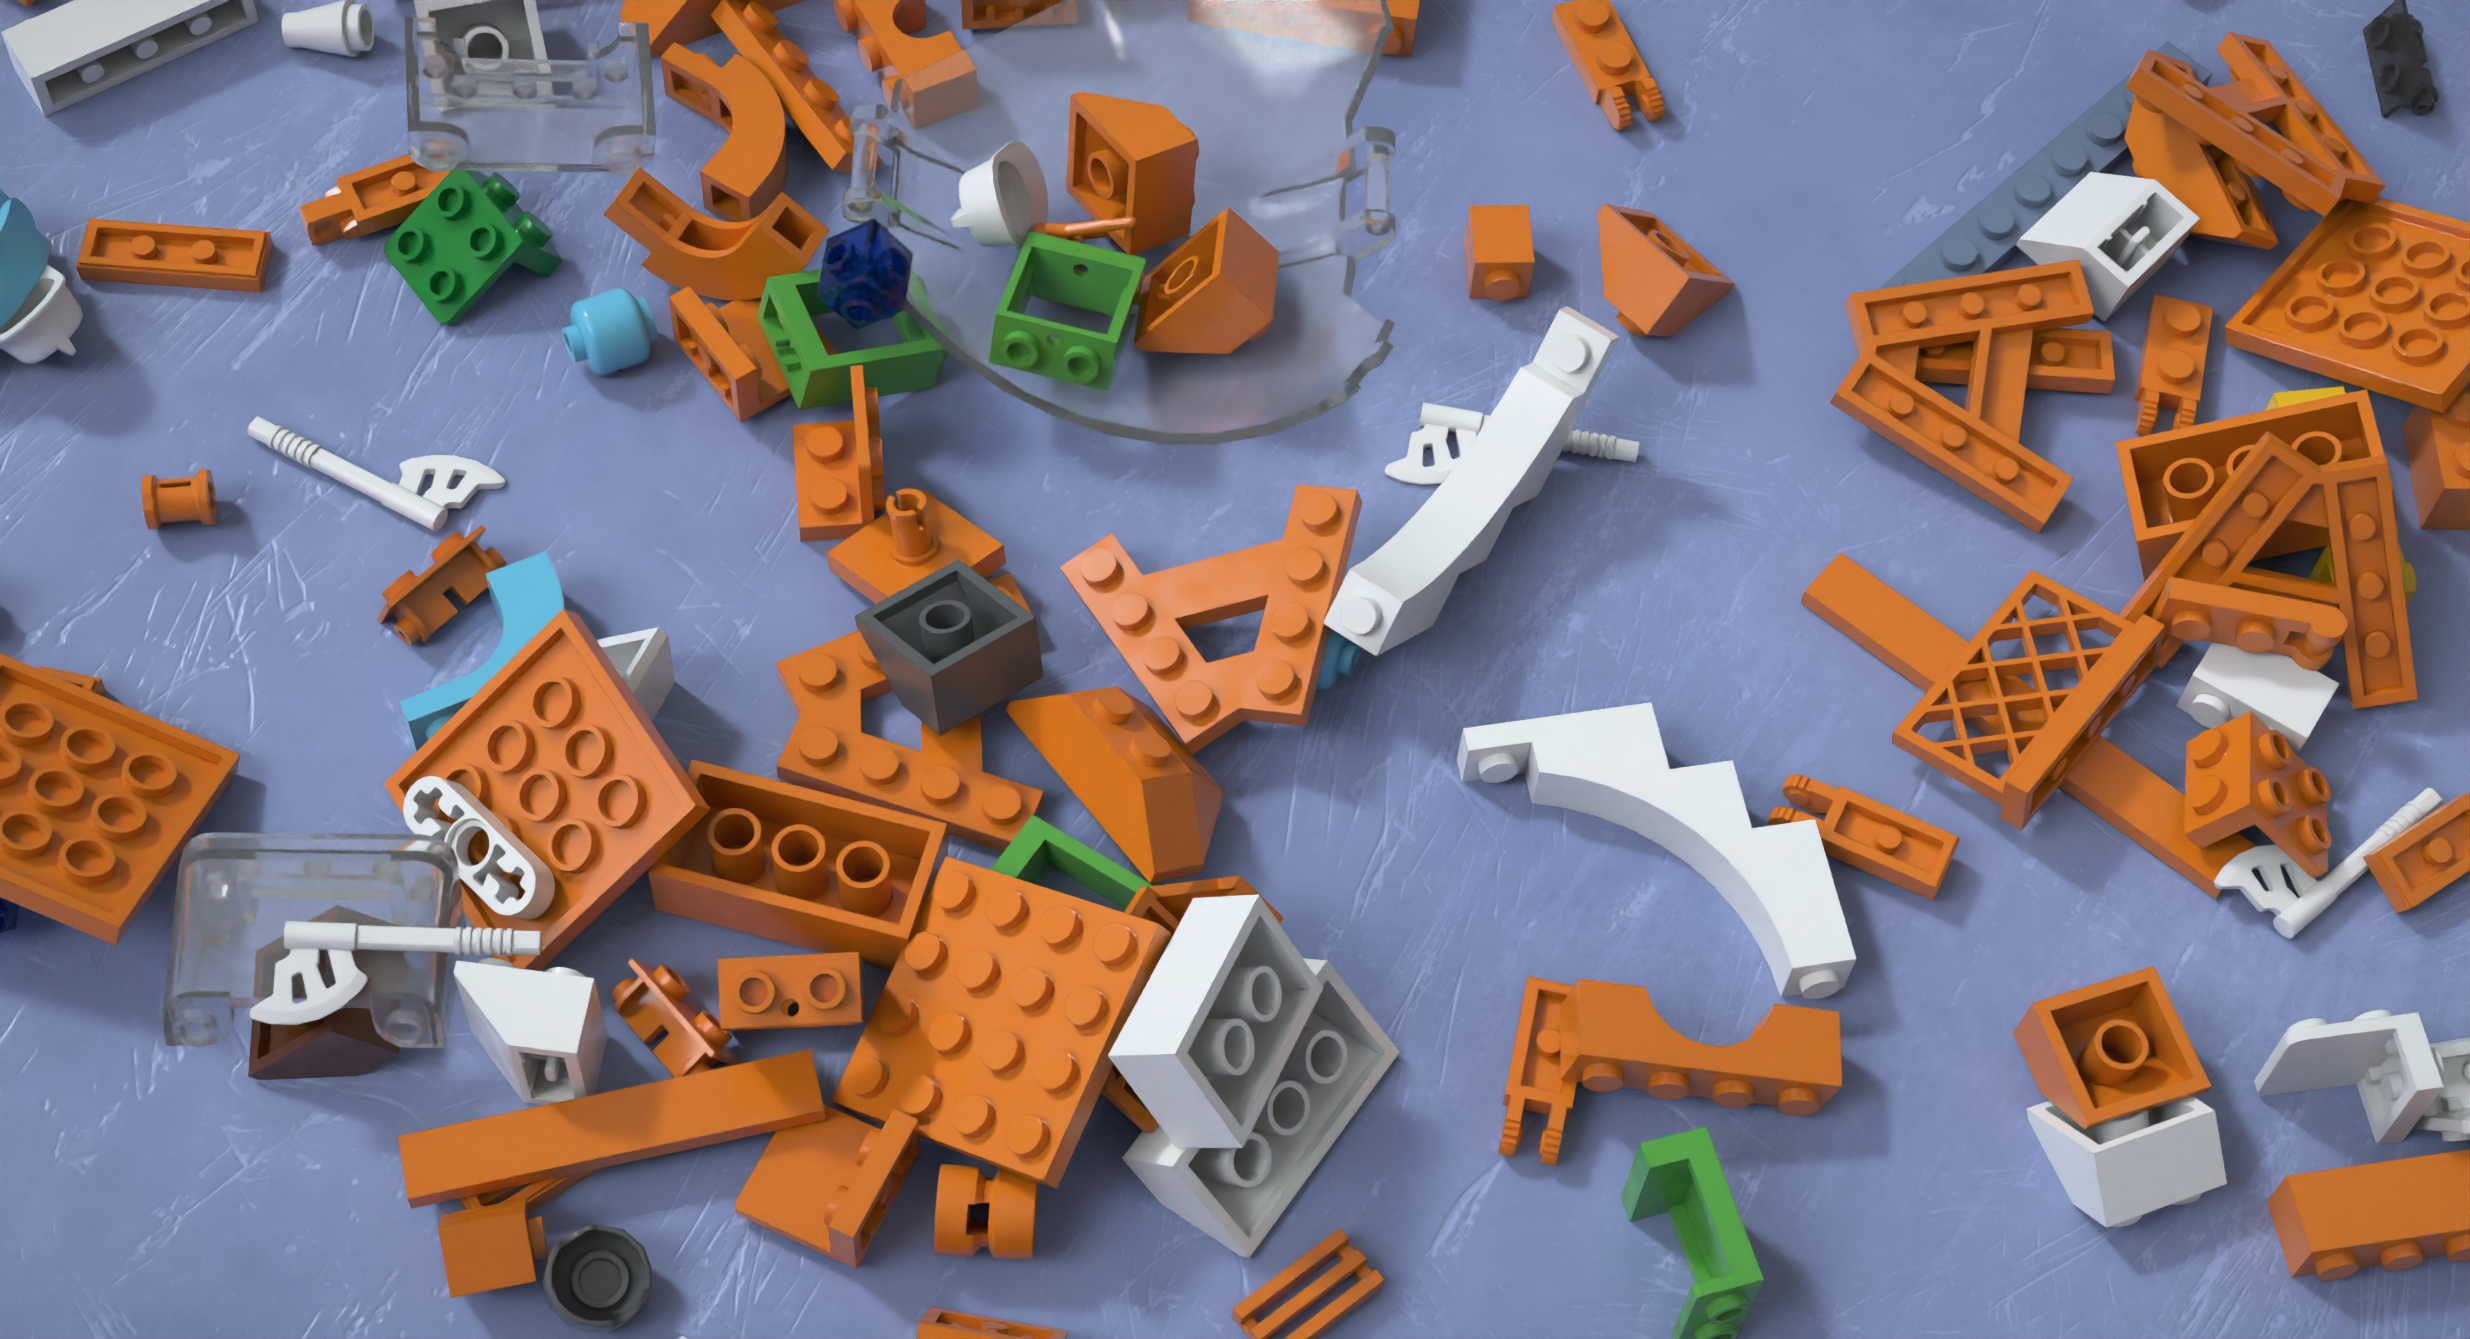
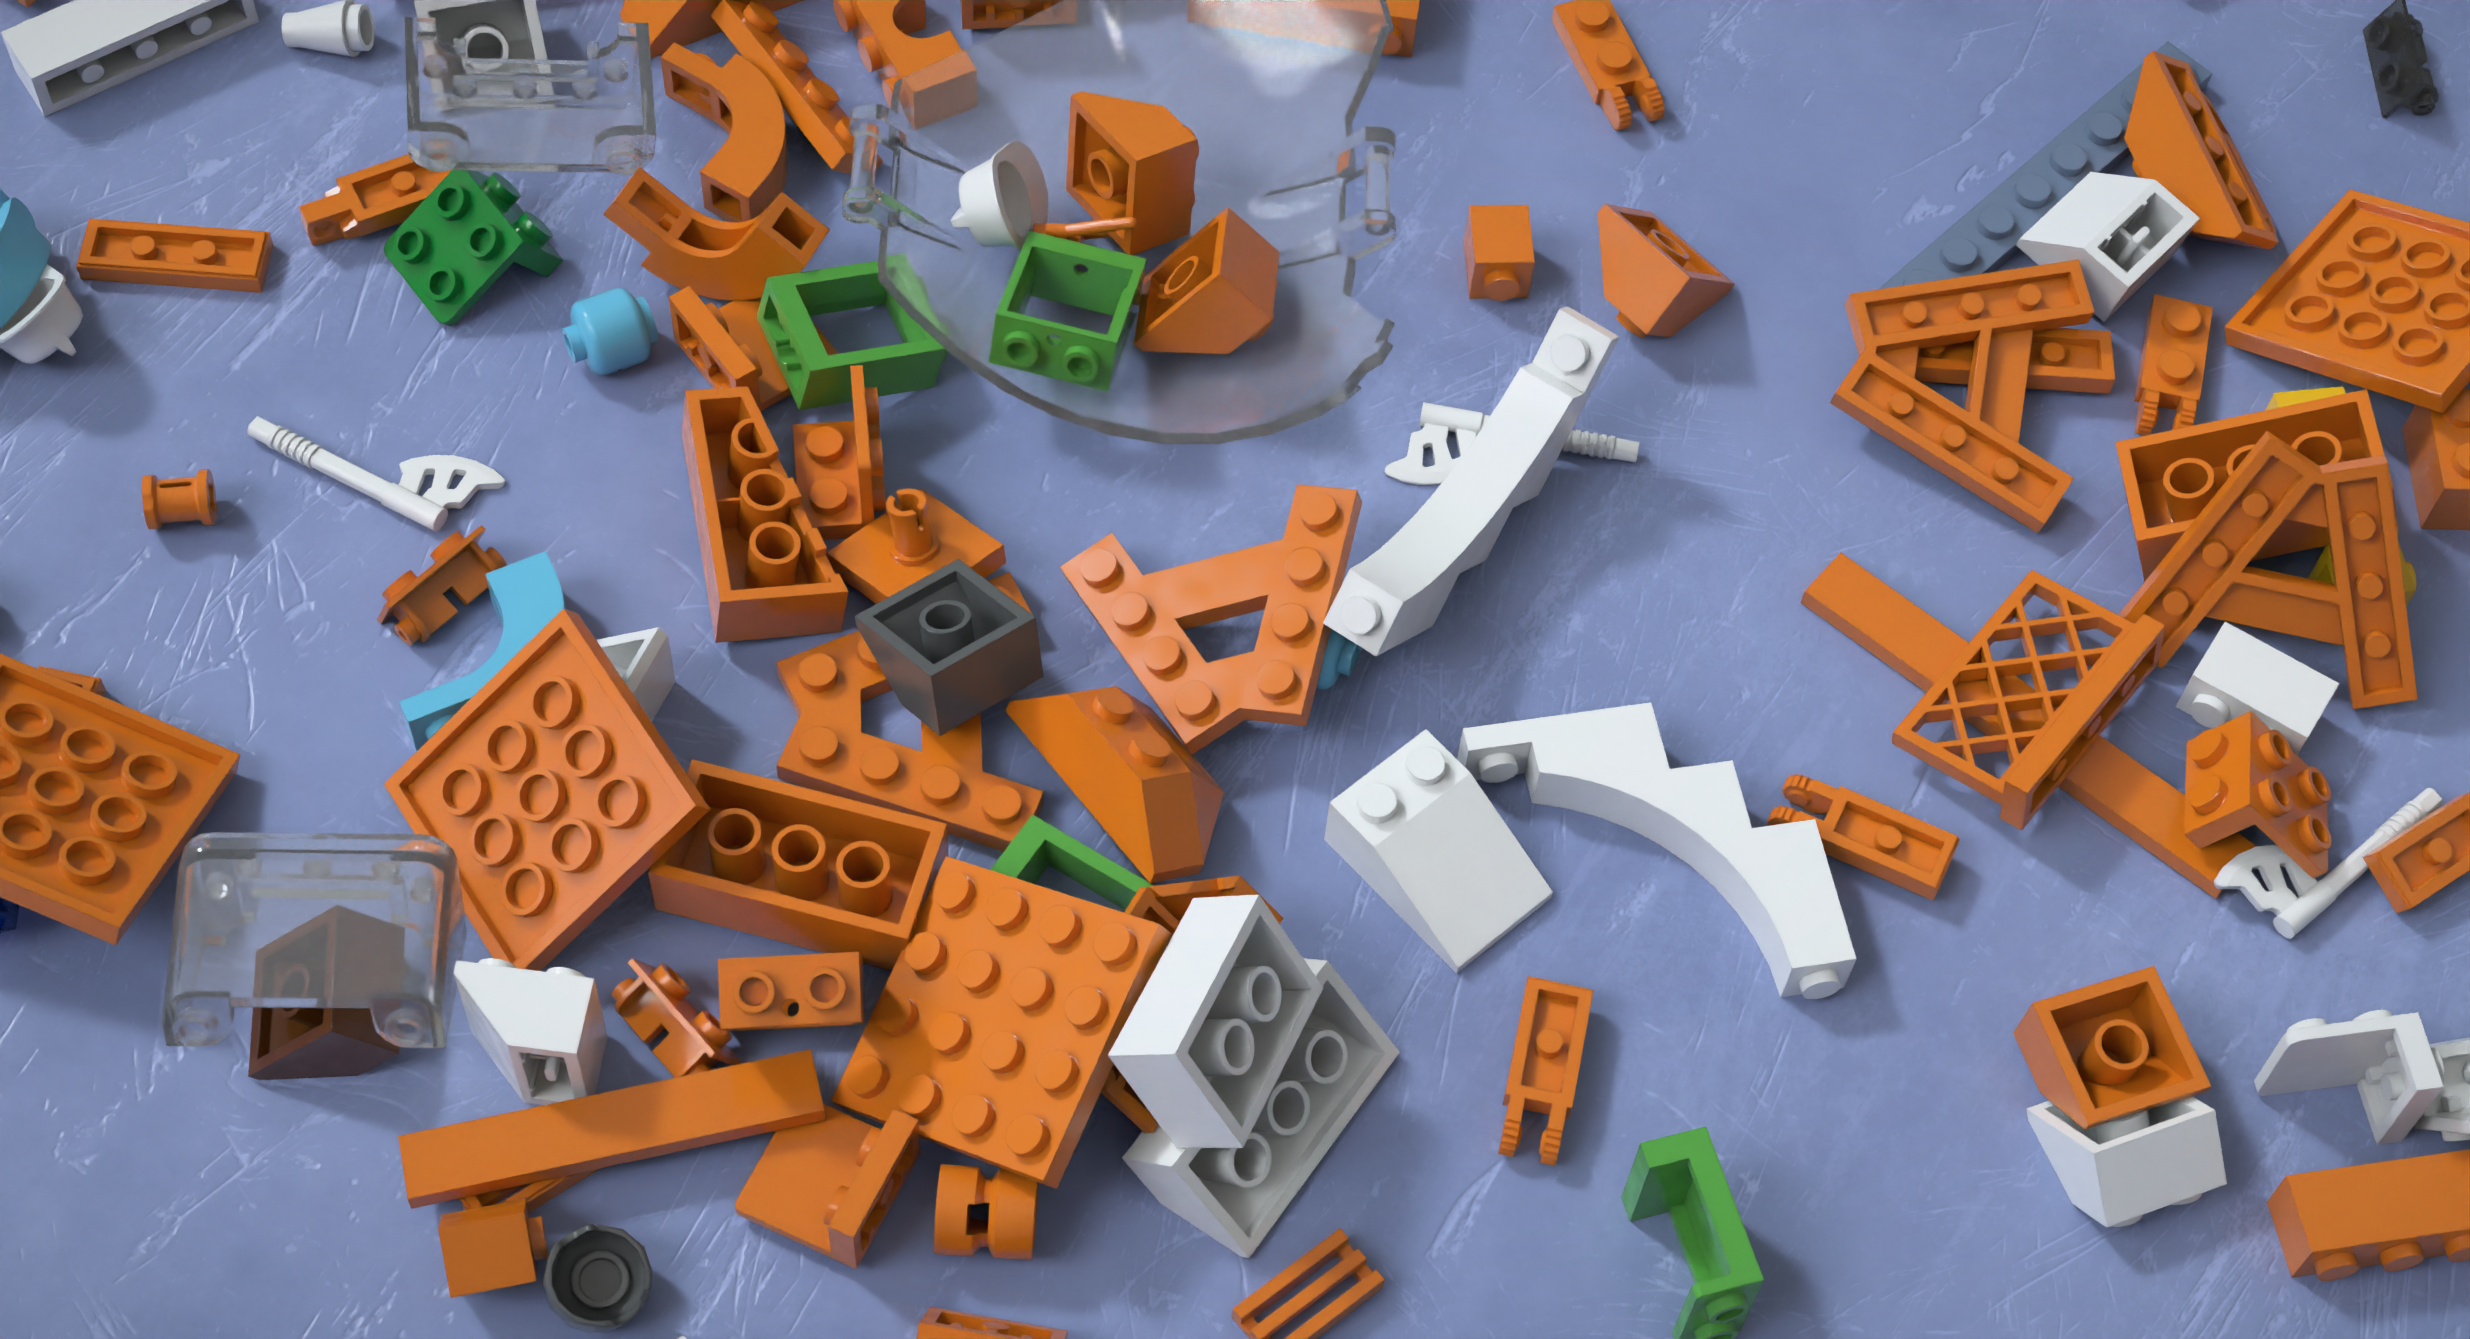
white piece [249,921,542,1025] -> none
white beam [403,776,555,920] -> none
clear blue brick [817,218,913,330] -> none
orange arch [1560,979,1842,1116] -> none
orange plate [2125,32,2386,217] -> none
orange plate [2153,577,2348,671] -> none
none -> orange wedge [681,386,848,643]
none -> white slope [1324,729,1553,974]

